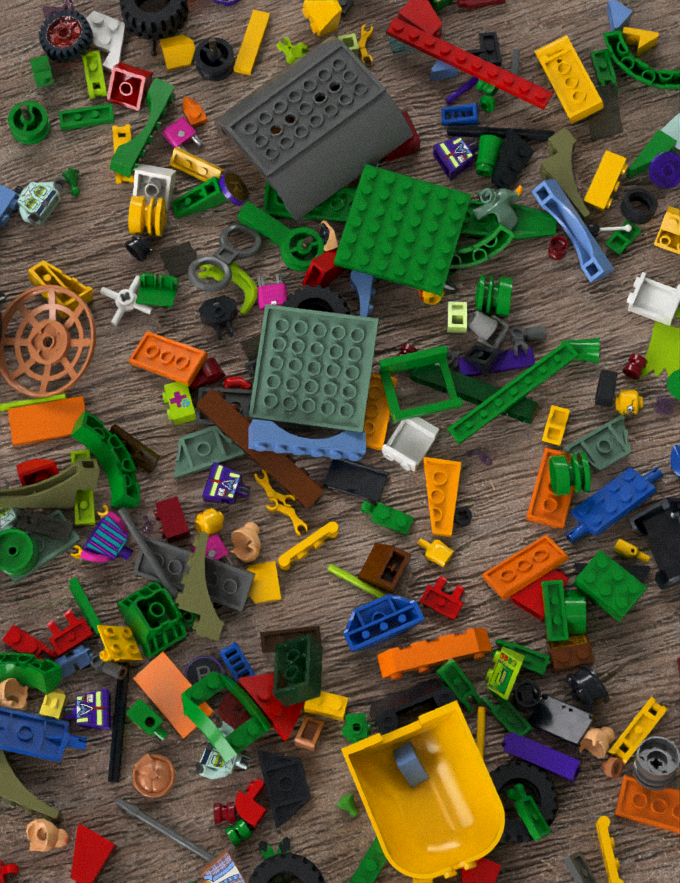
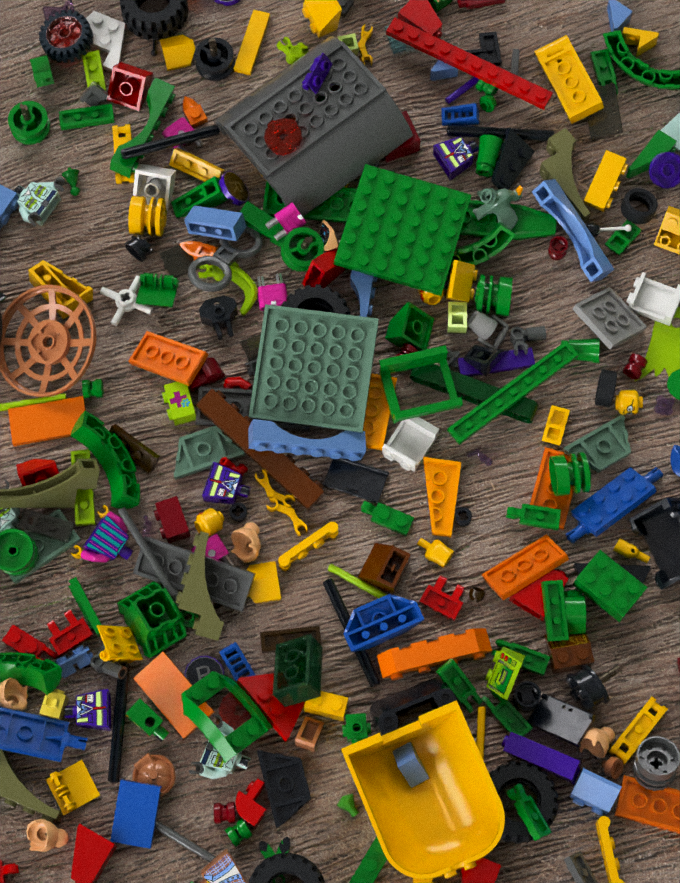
none -> yellow hinge [46,760,100,815]
none -> dark grey panel [80,81,108,107]
none -> green wheel [82,379,104,398]
none -> blue tile [110,779,162,849]
none -> black axle [121,125,220,159]
none -> orange plate [180,241,218,265]
none -> medium blue brick [184,205,246,241]
none -> red arm [219,457,248,476]
none -> black bush [229,503,247,522]
none -> clear red plate [264,118,302,155]
none -> dark pink piece [265,202,307,241]
none -> dark purple hinge [302,53,333,94]
none -> black axle [323,578,380,687]
none -> green slope [385,302,434,351]
none -> yellow slope [446,260,478,303]
none -> dark brown hinge [469,586,486,603]
none -> green plate [506,503,561,530]
none -> medium blue slope [569,768,622,816]
none -> light grey plate [573,287,647,349]

